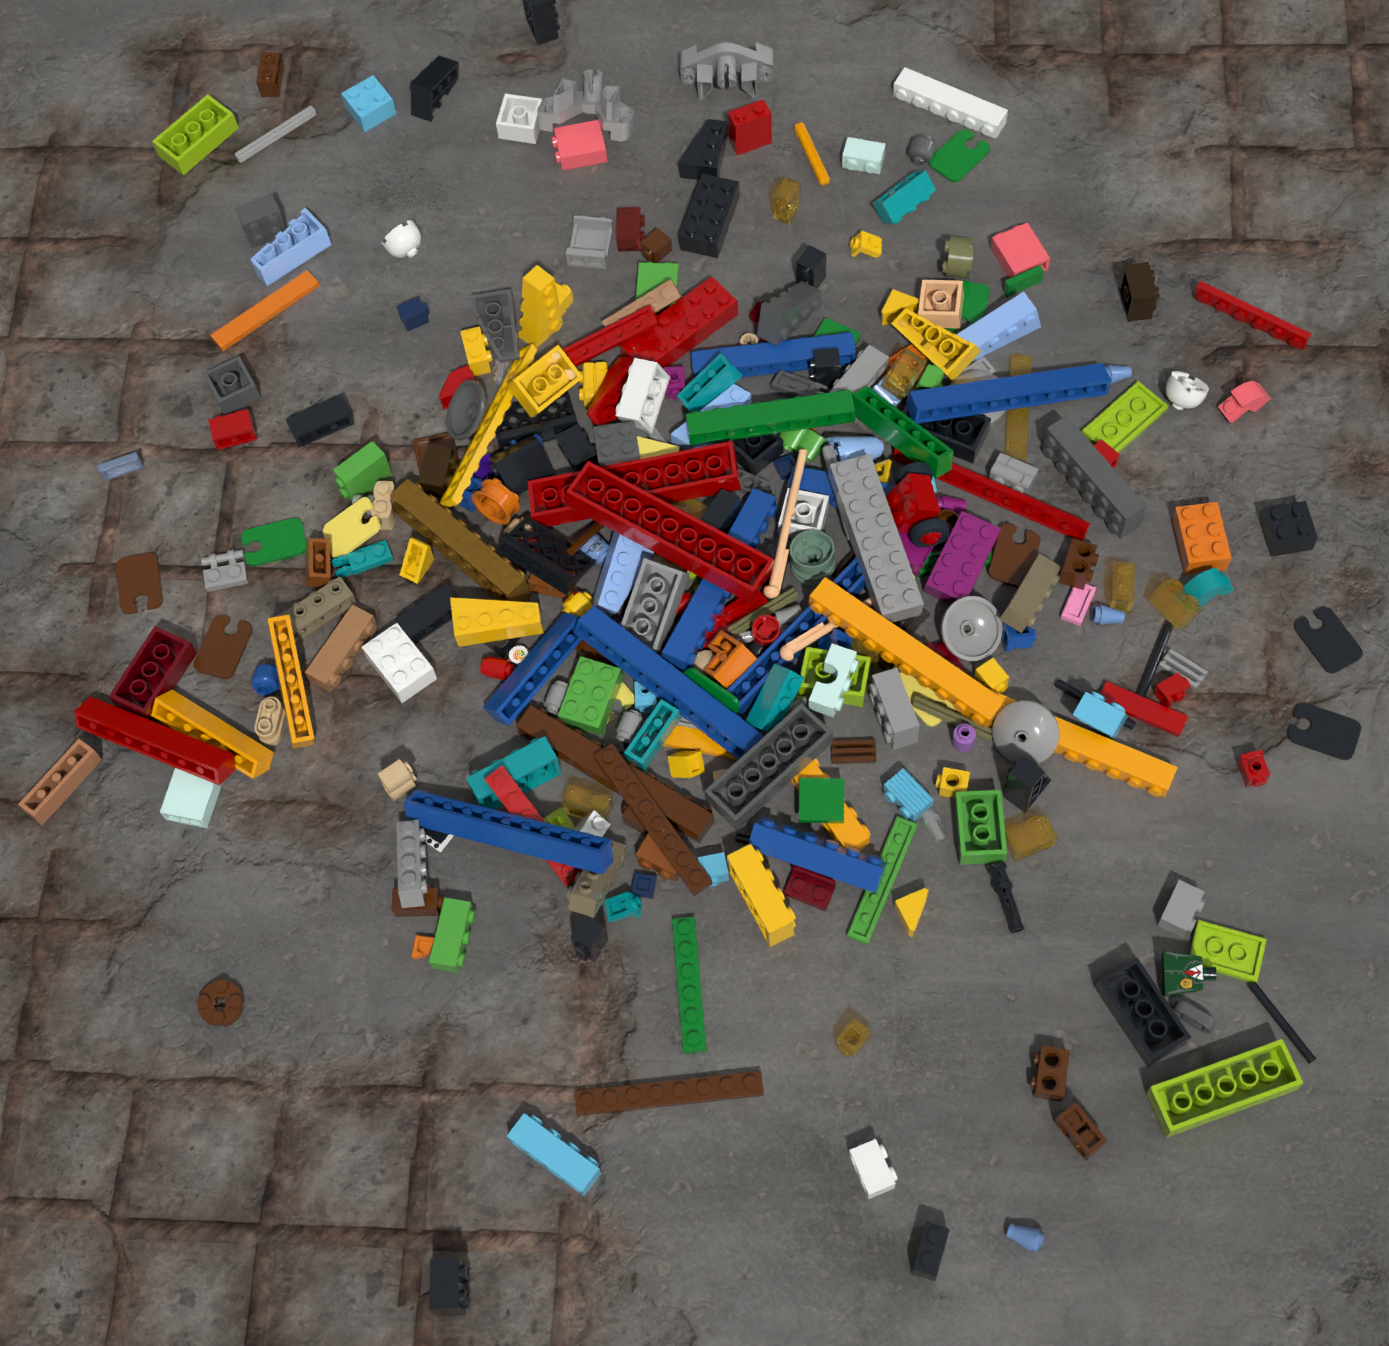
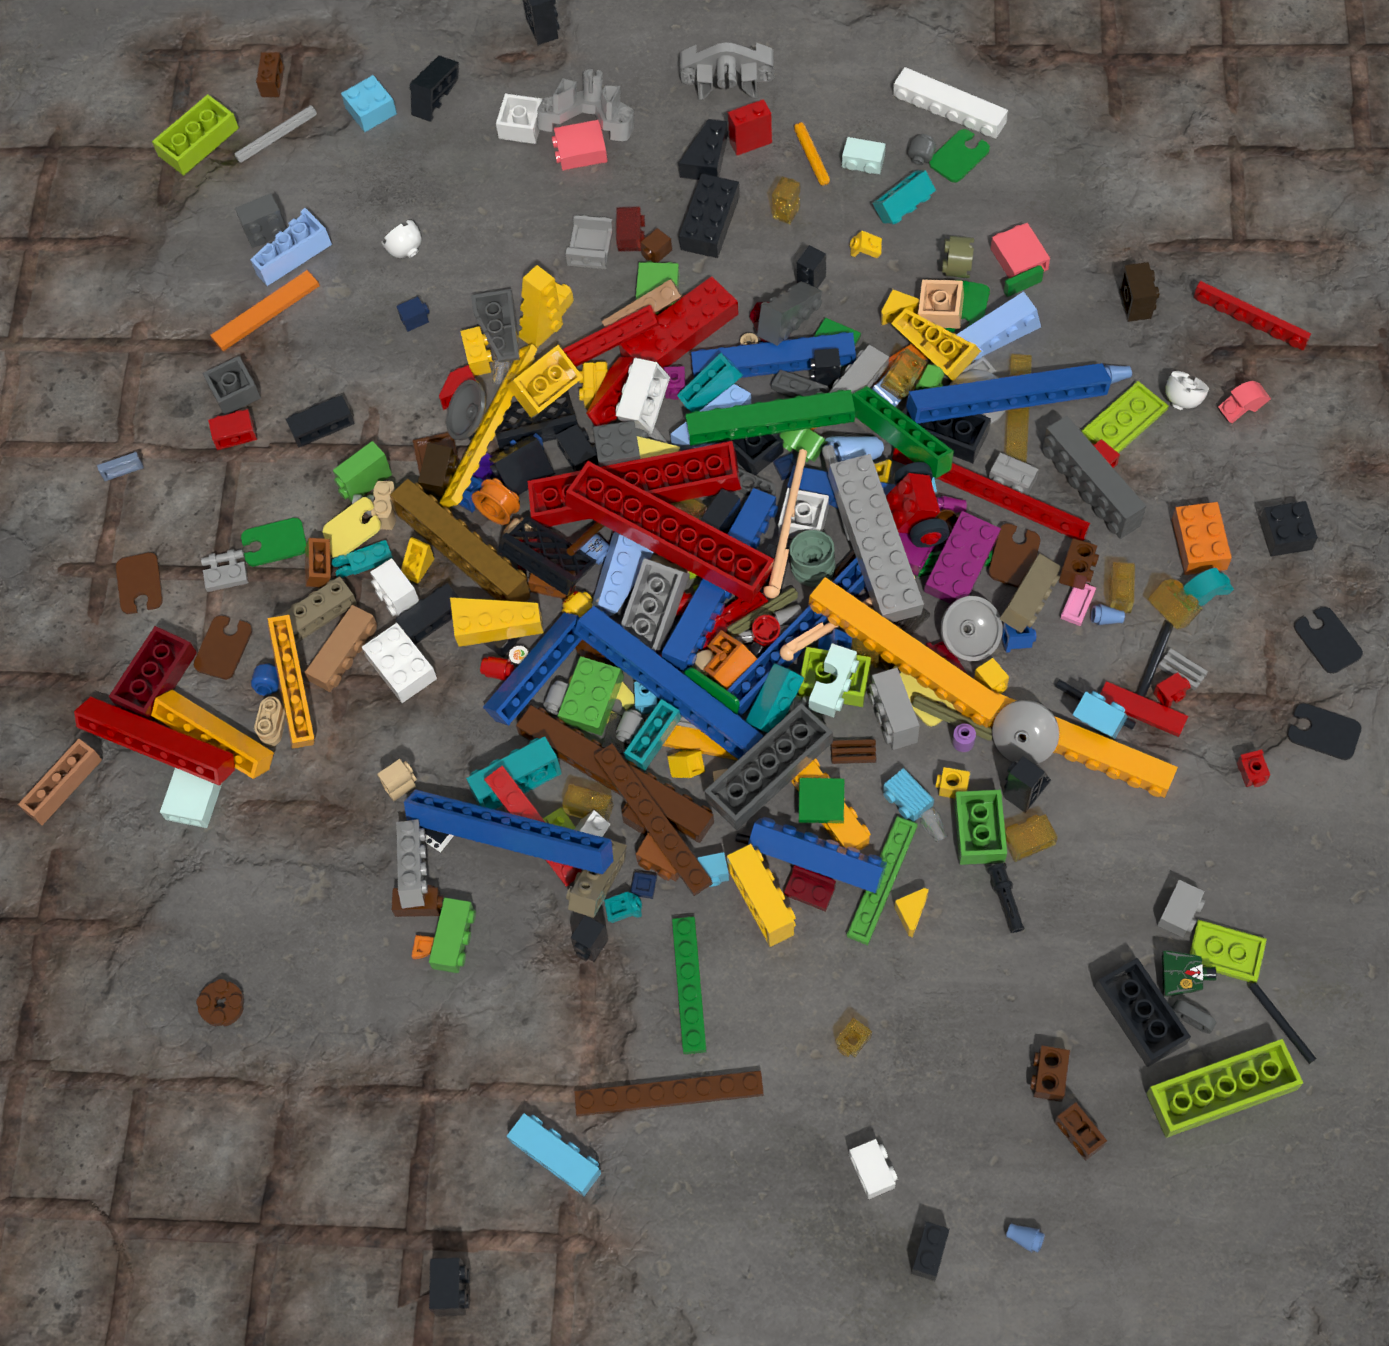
none -> white brick [370,558,419,617]

